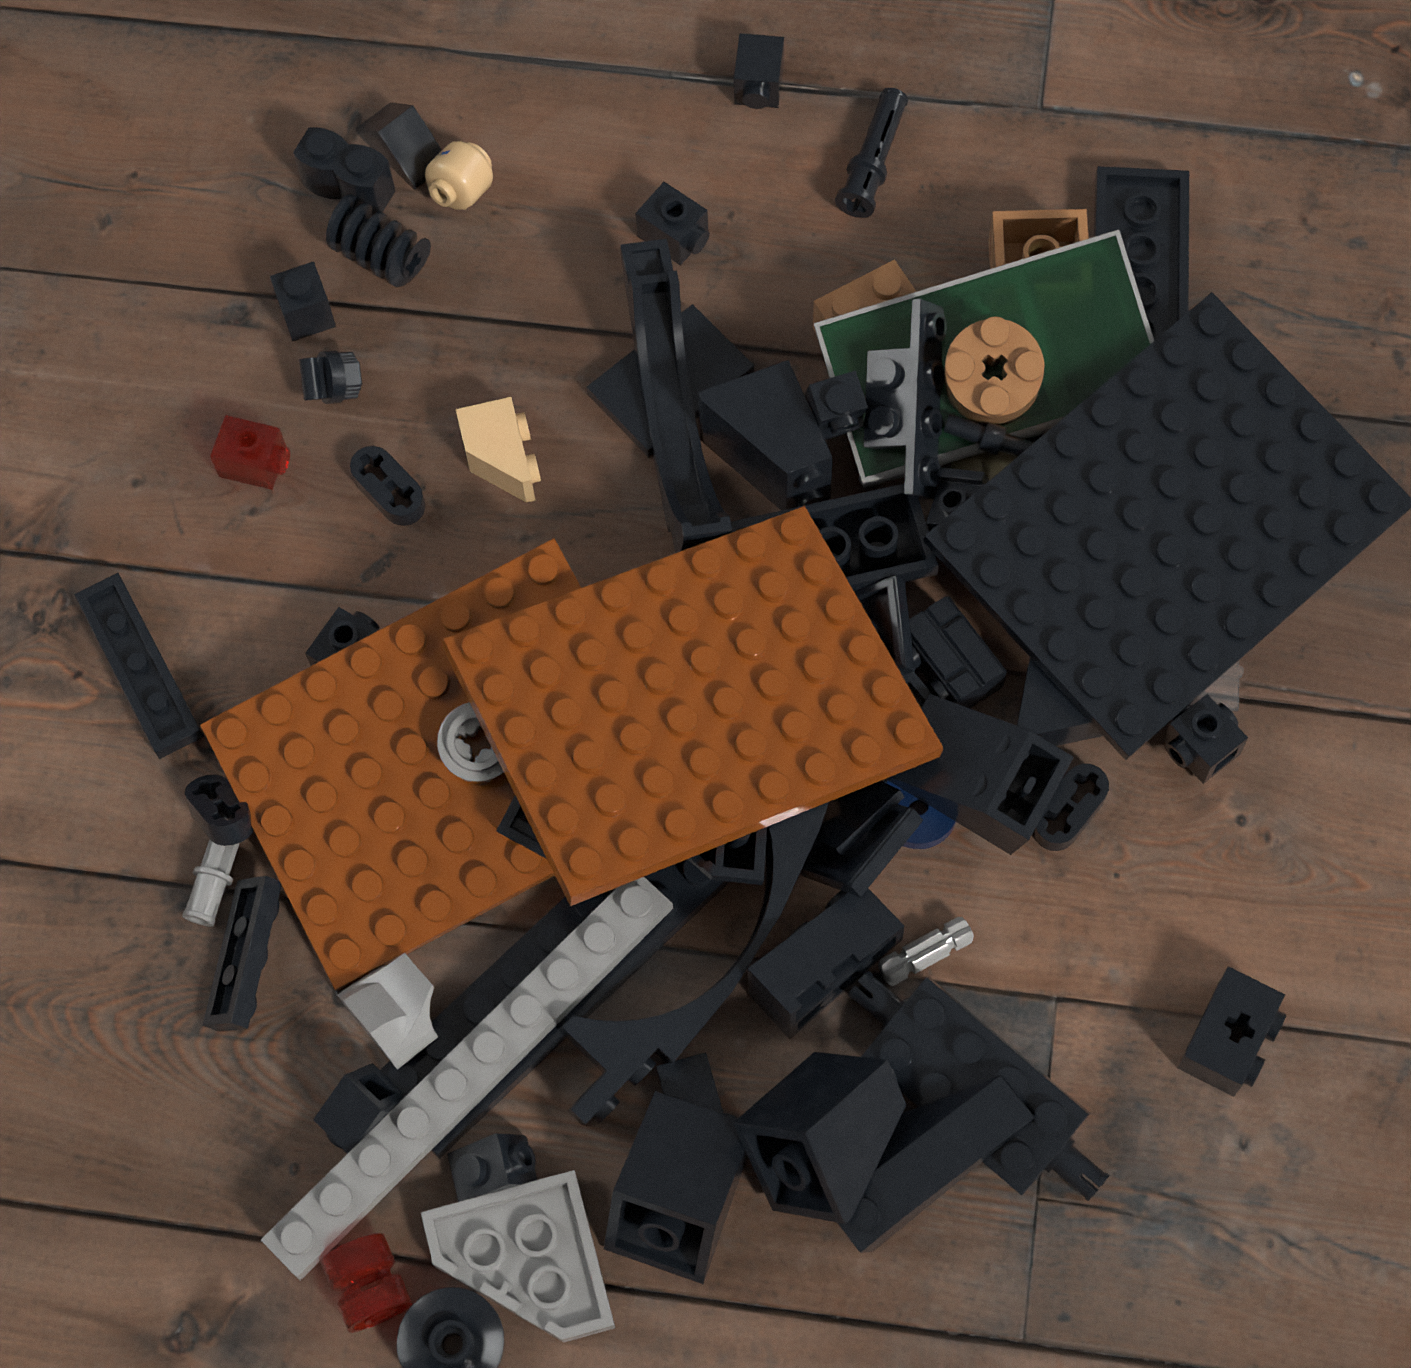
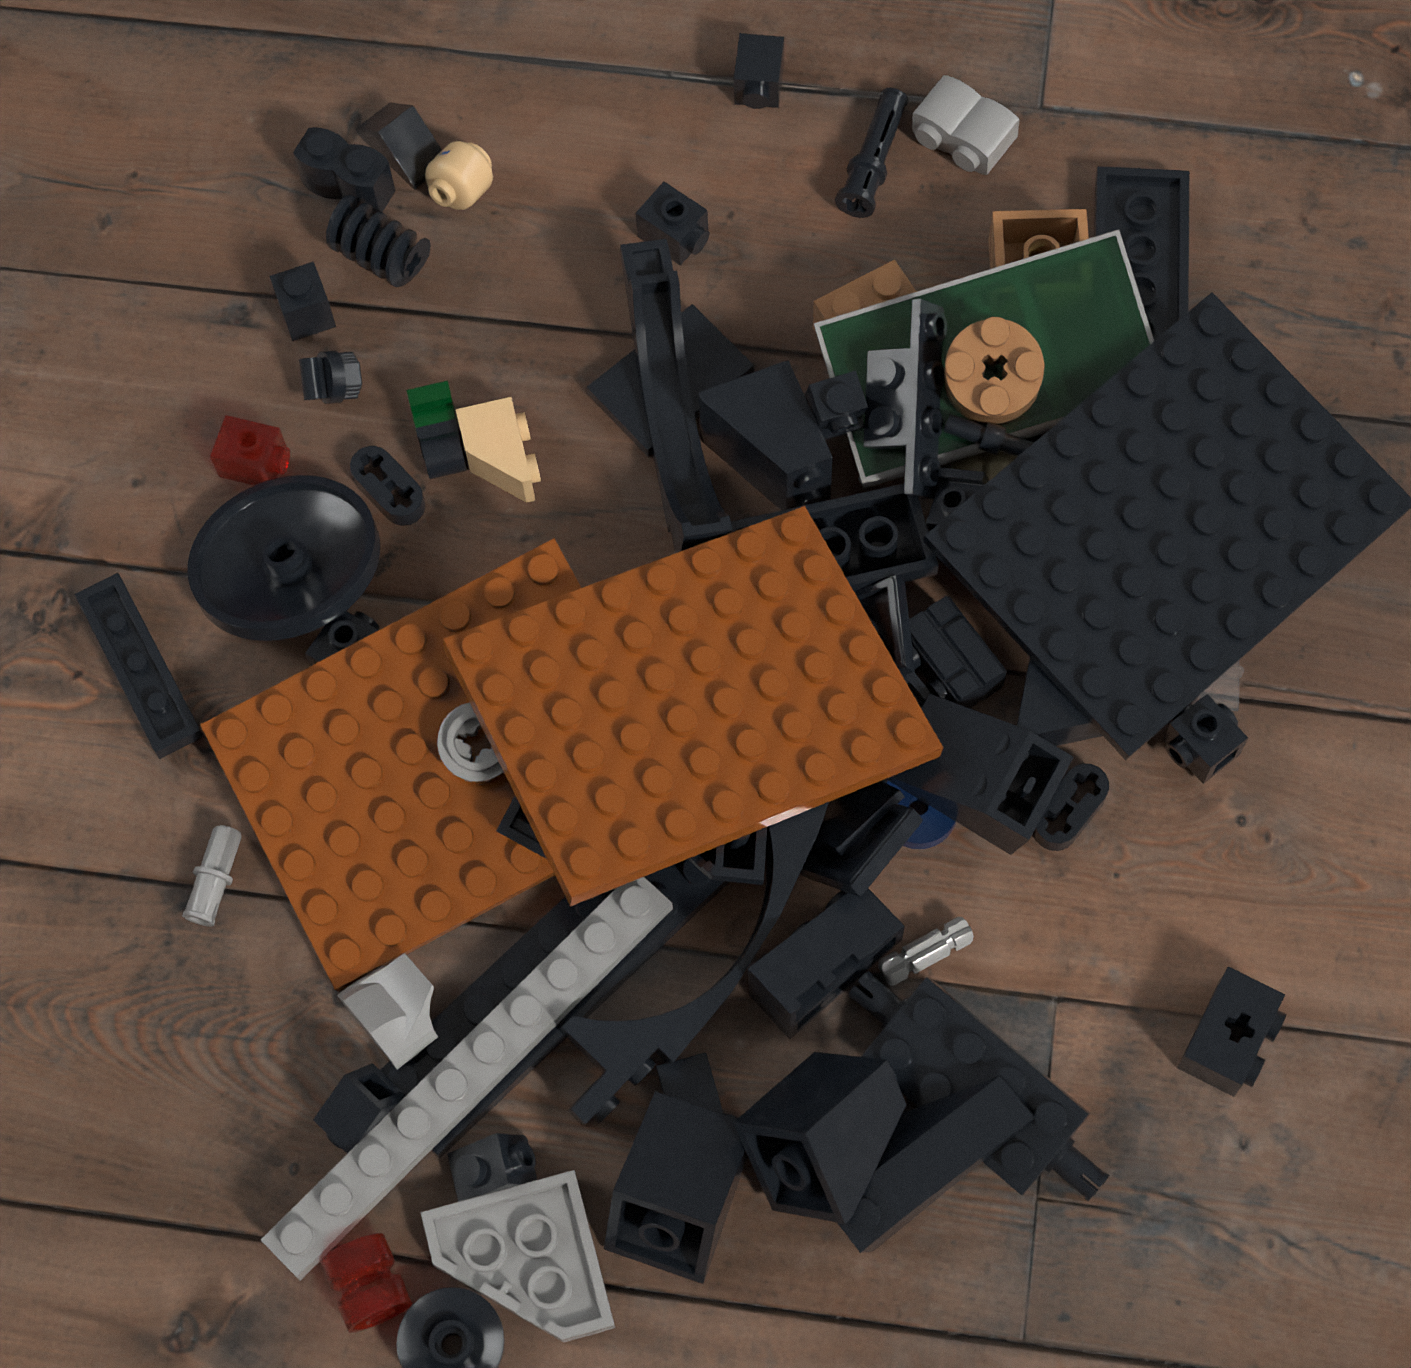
black beam [184,774,253,846] -> none
black plate [203,876,281,1032] -> none
none -> black dish [187,475,380,641]
none -> leg [406,380,467,479]
none -> light grey brick [912,75,1019,175]

